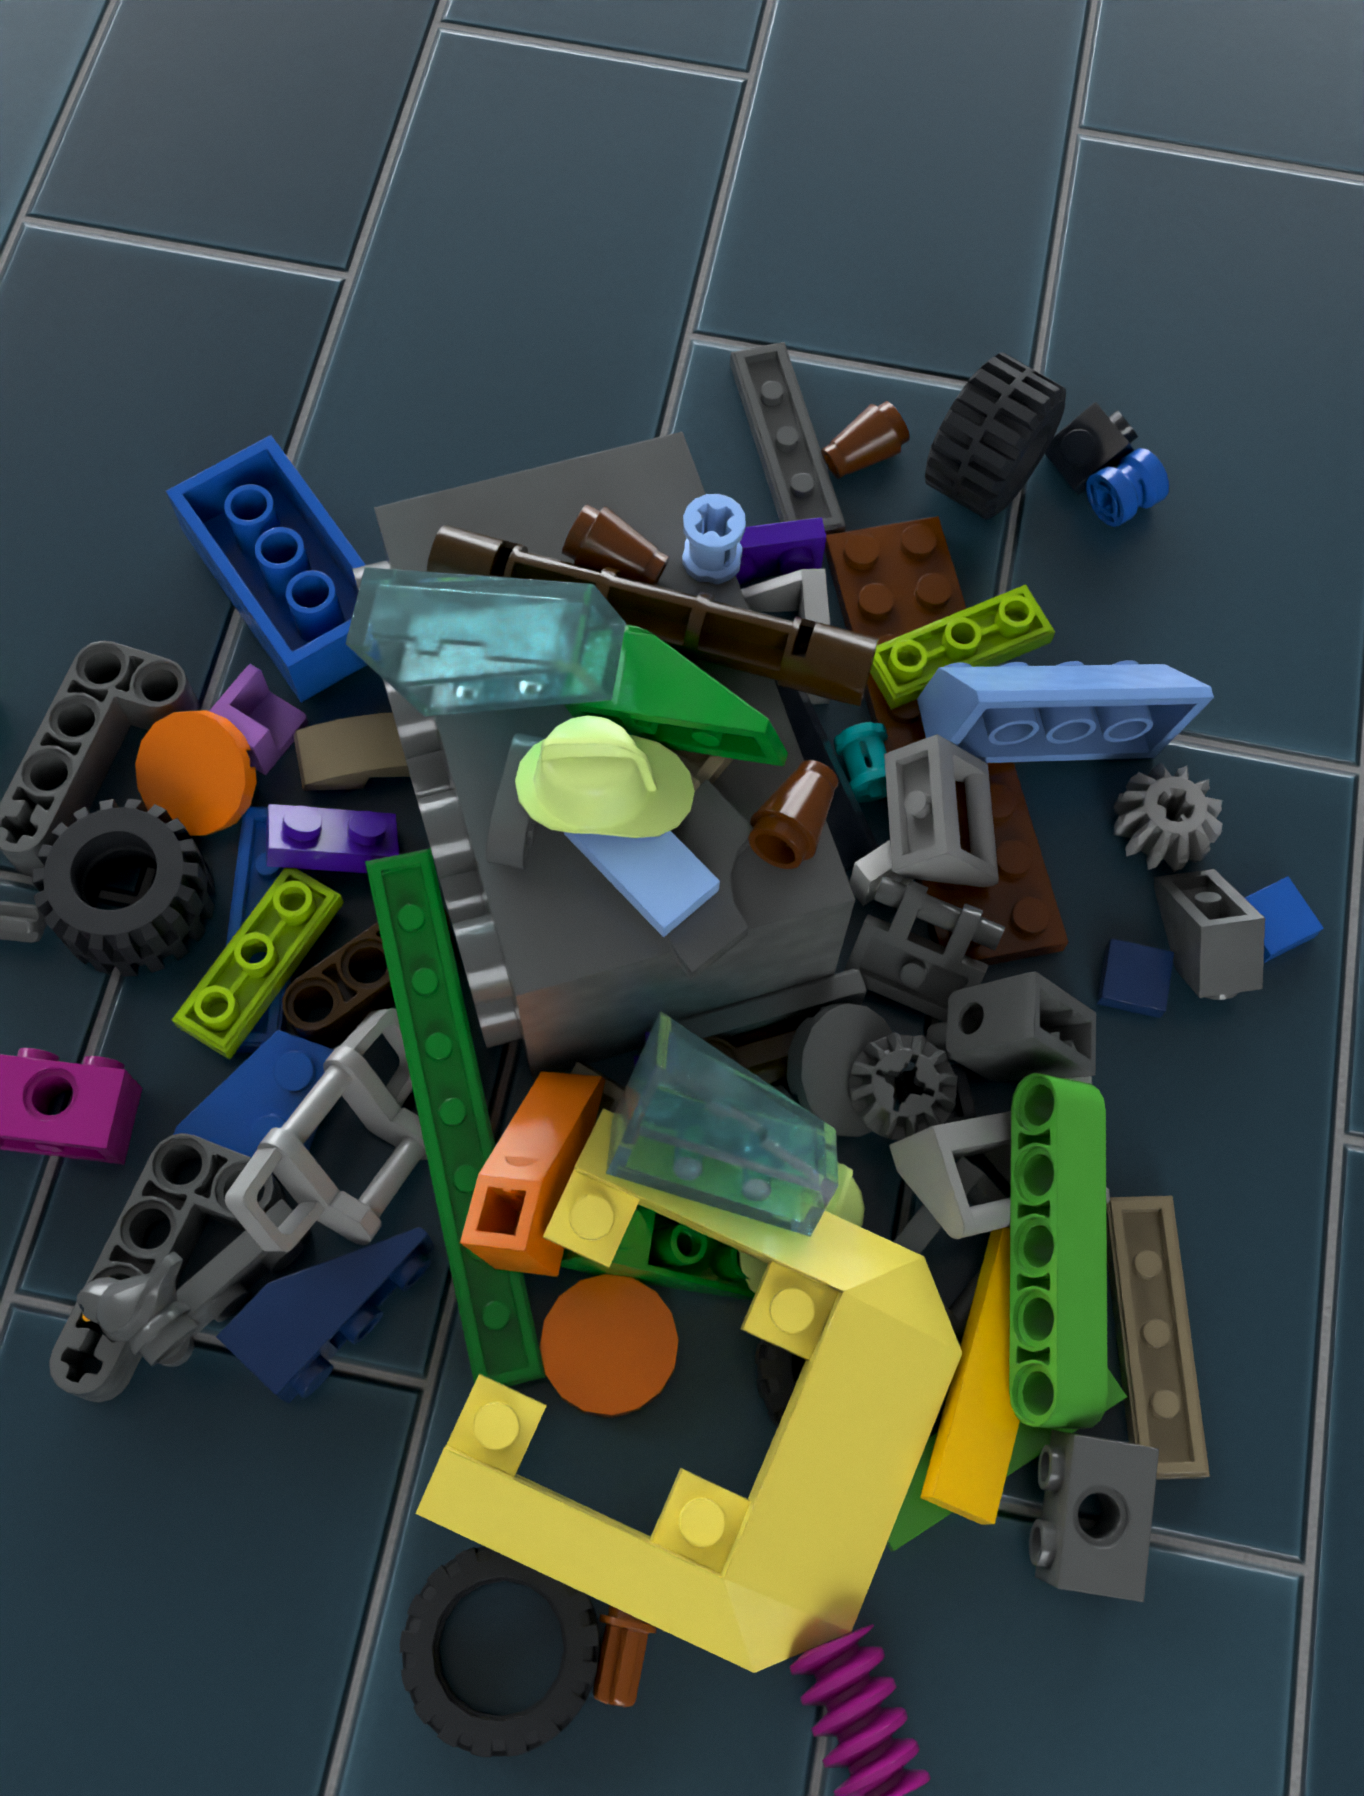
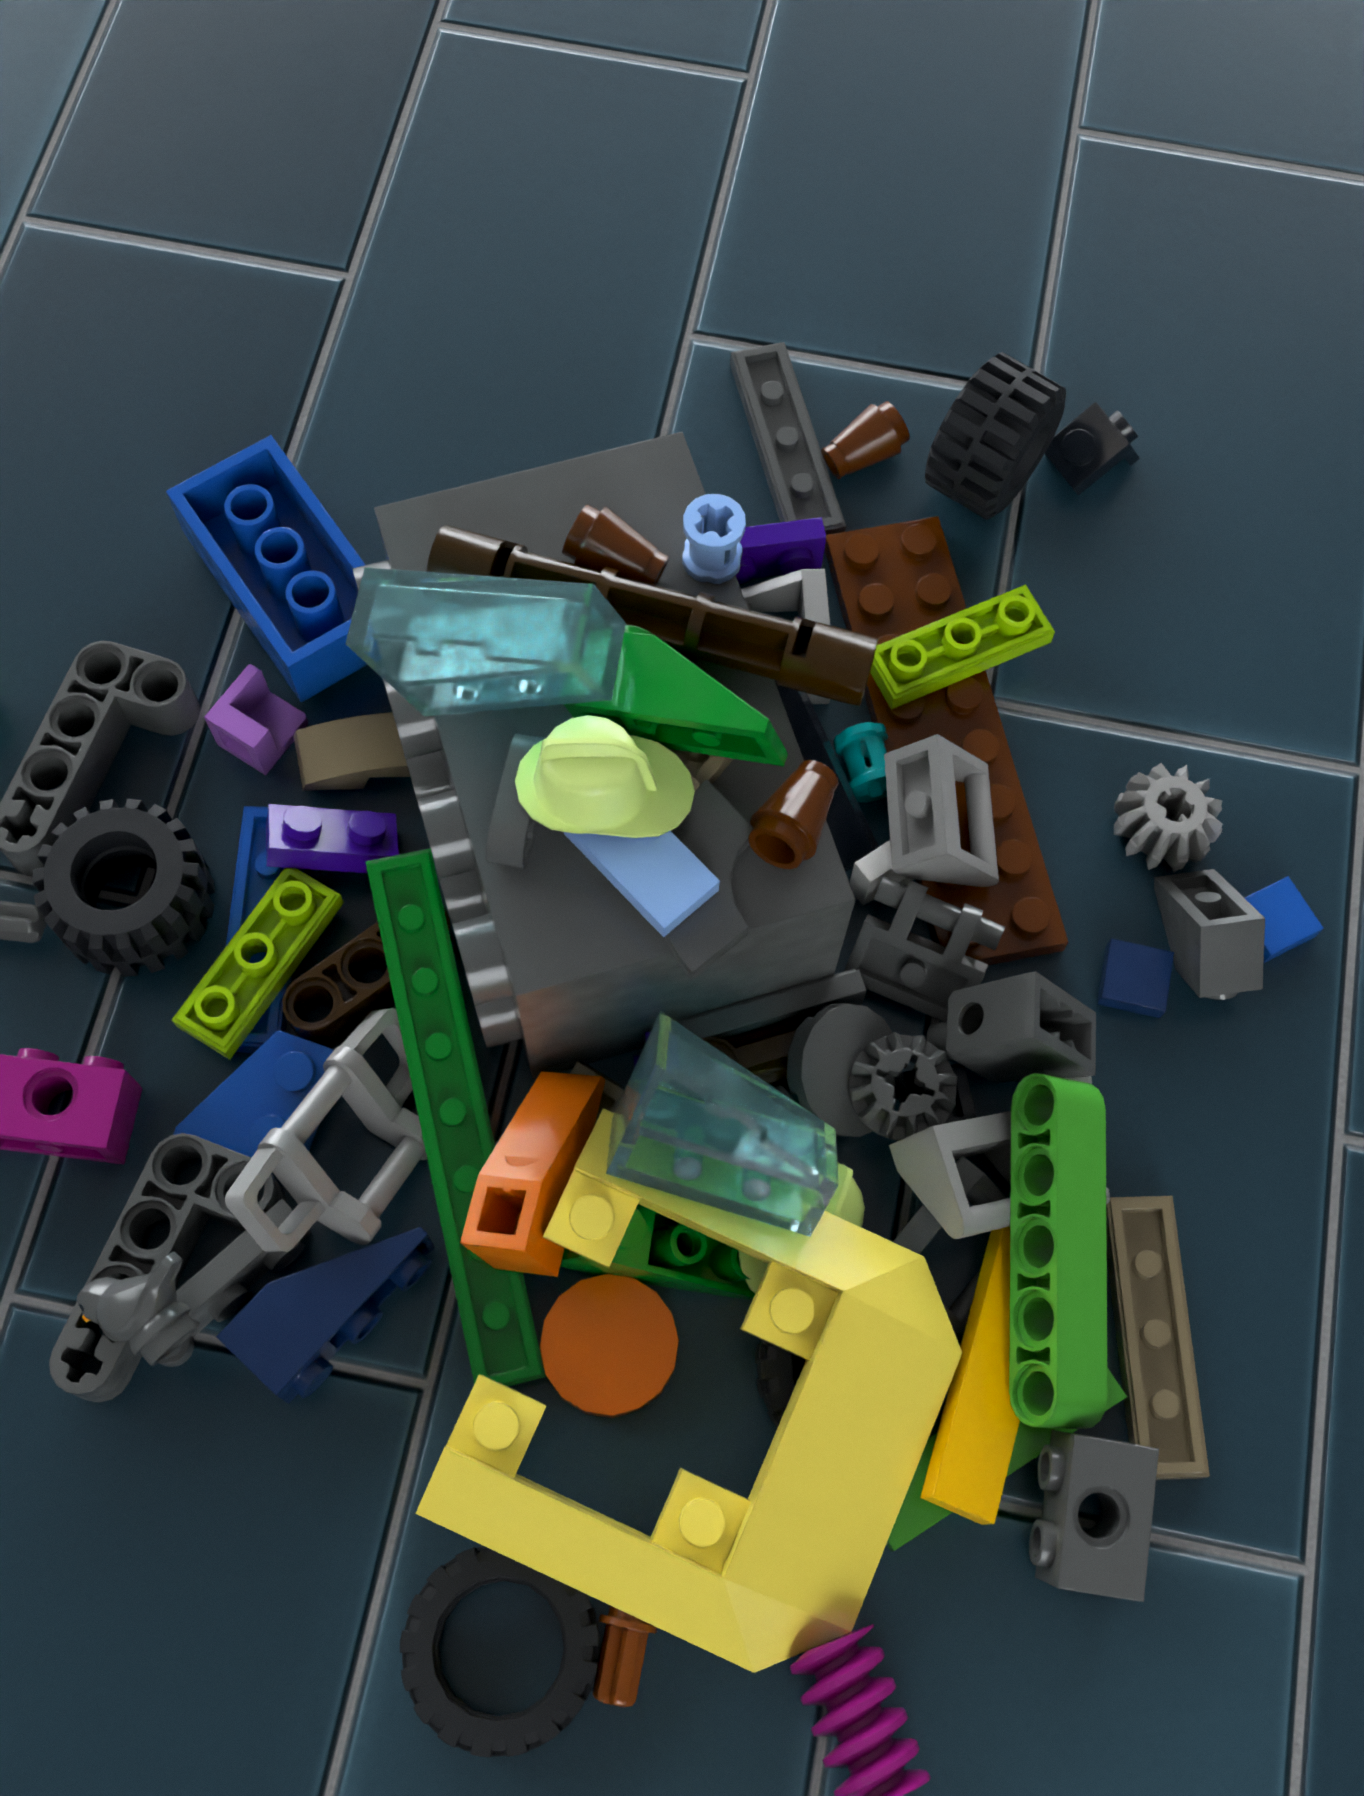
orange tile [135,710,257,836] -> none
medium blue slope [917,660,1214,763] -> none
blue wheel [1086,448,1169,527] -> none

